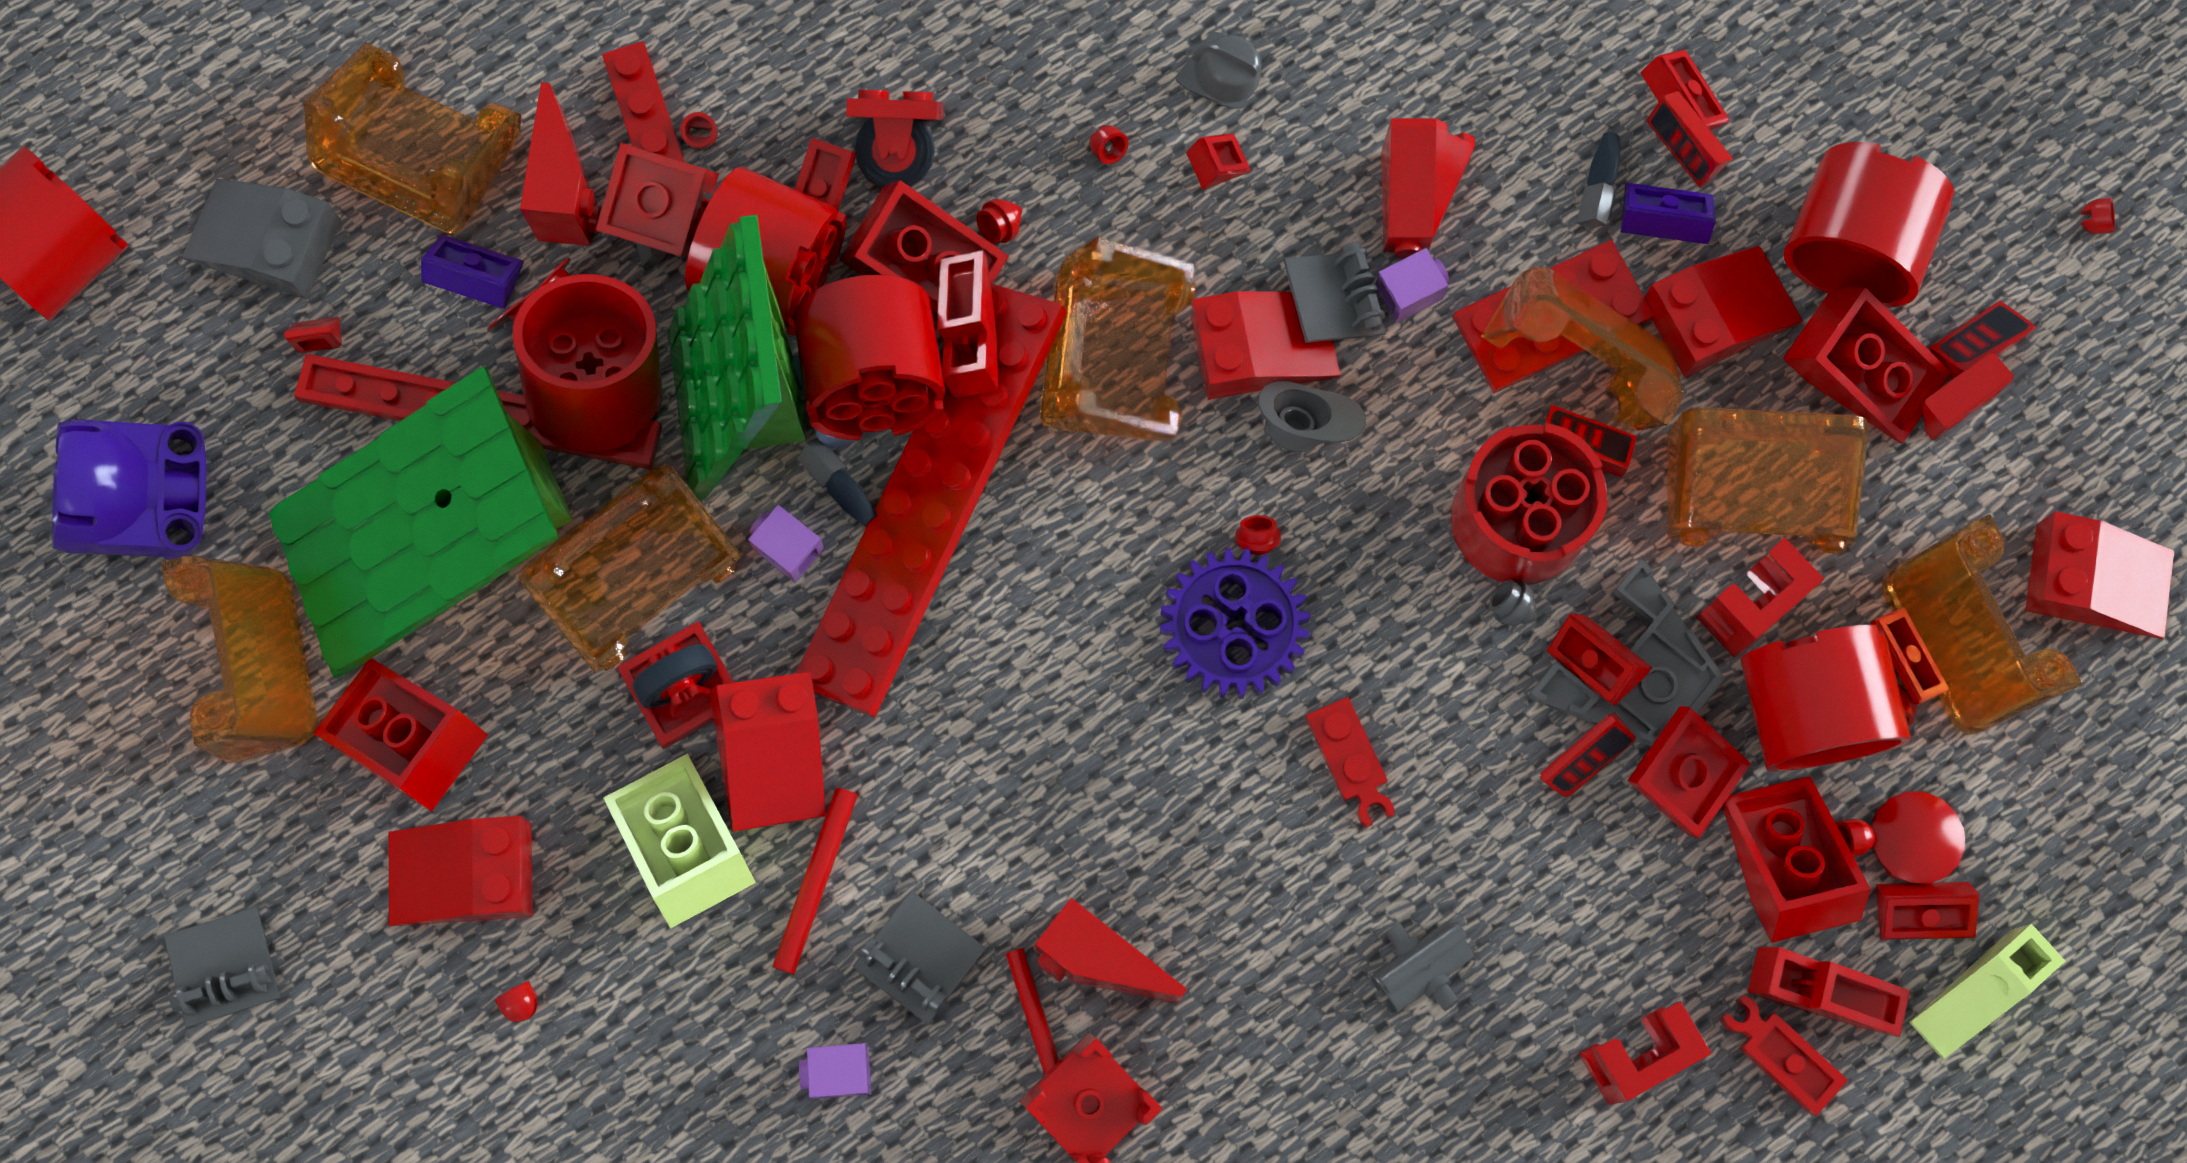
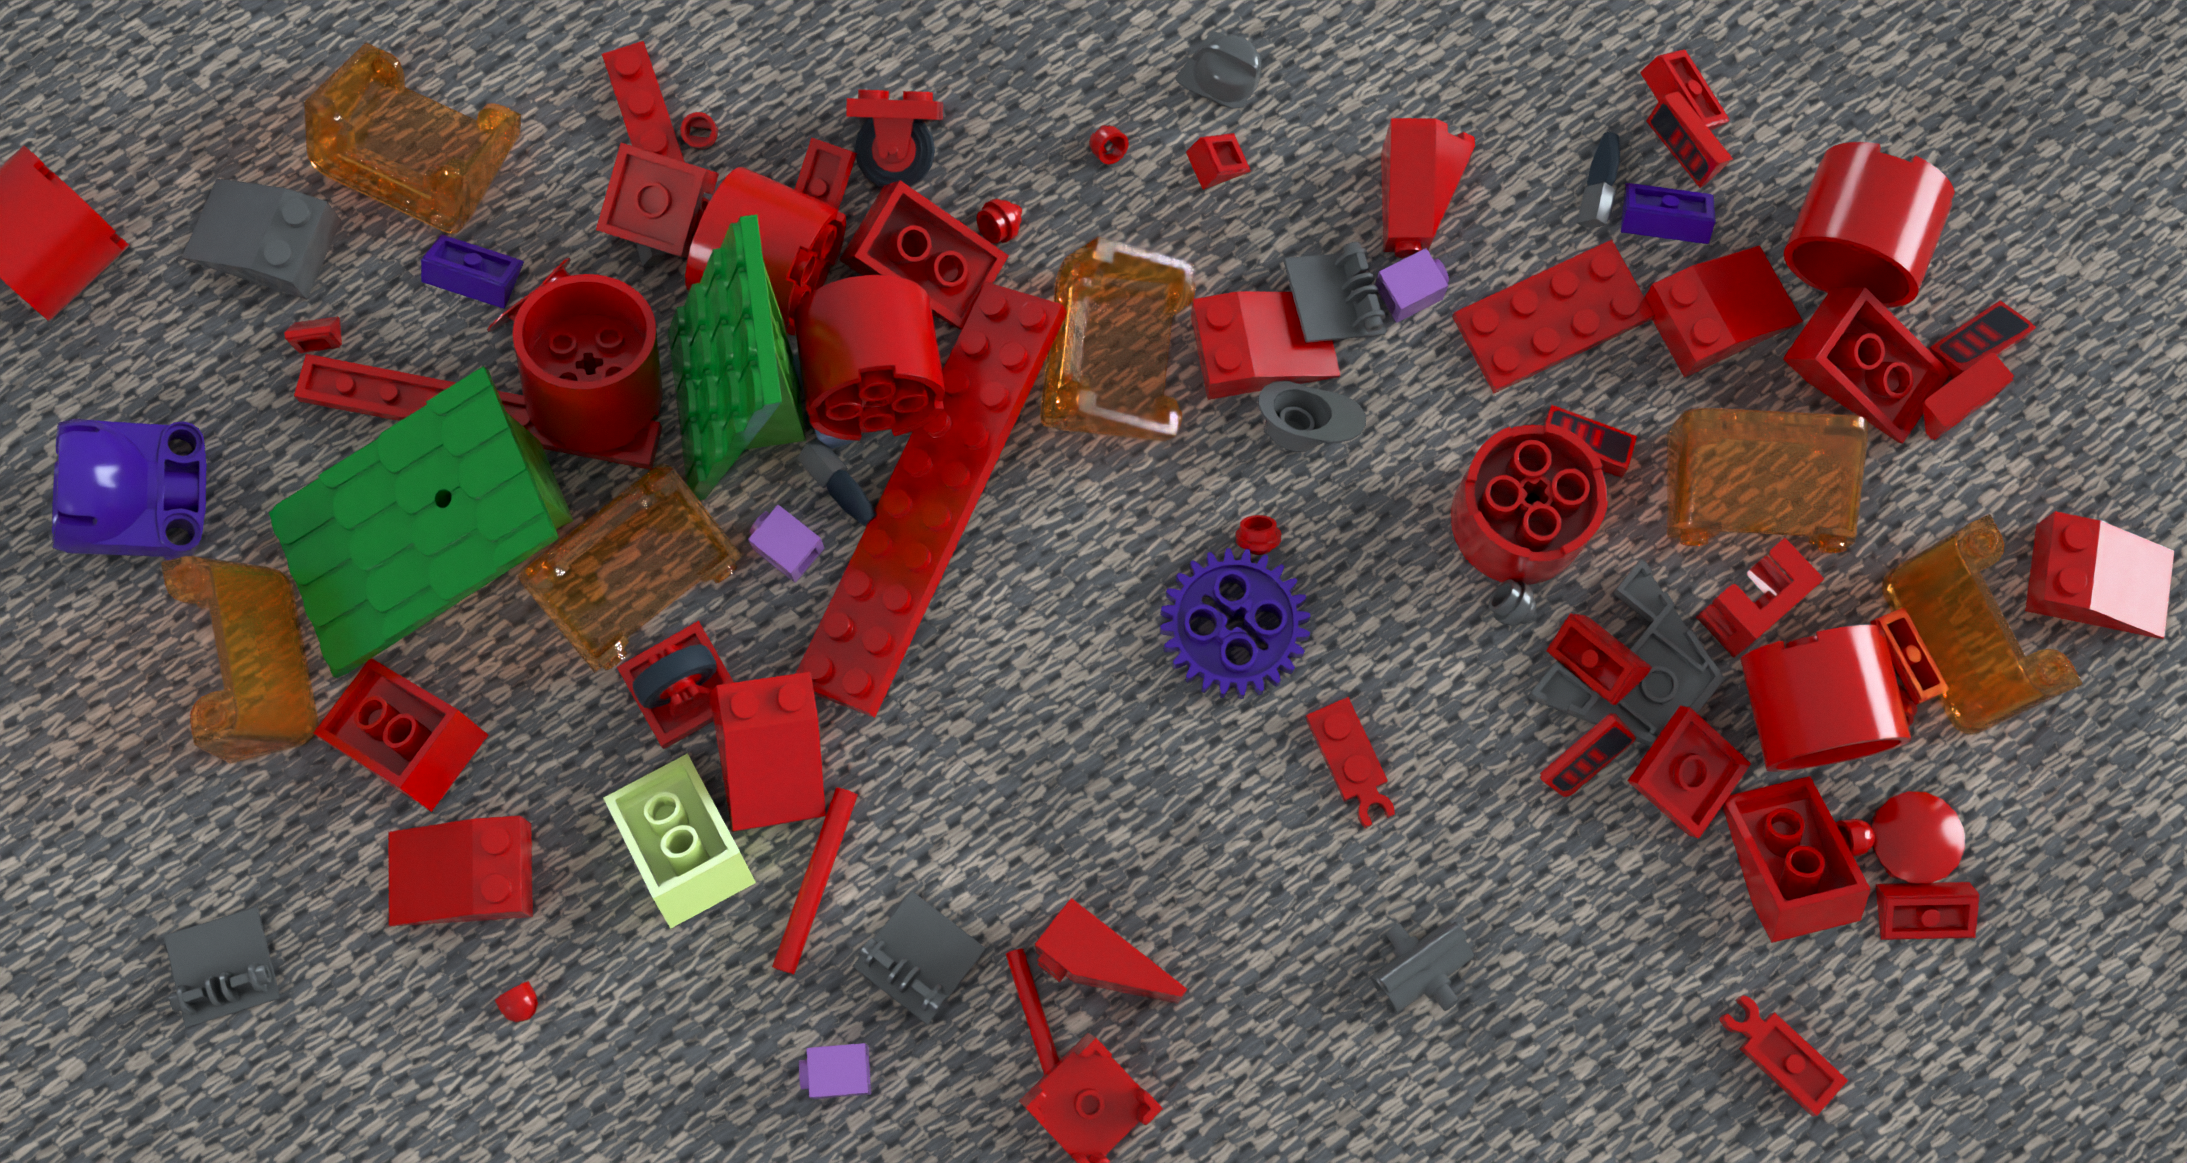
red slope [520,82,602,246] -> none
red slope [937,250,998,398] -> none
clear orange windscreen [1481,266,1683,432] -> none
red panel [1579,1001,1712,1105] -> none
red slope [1747,947,1910,1037] -> none
yellowish green slope [1909,924,2065,1059] -> none
red hinge [2081,197,2115,234] -> none

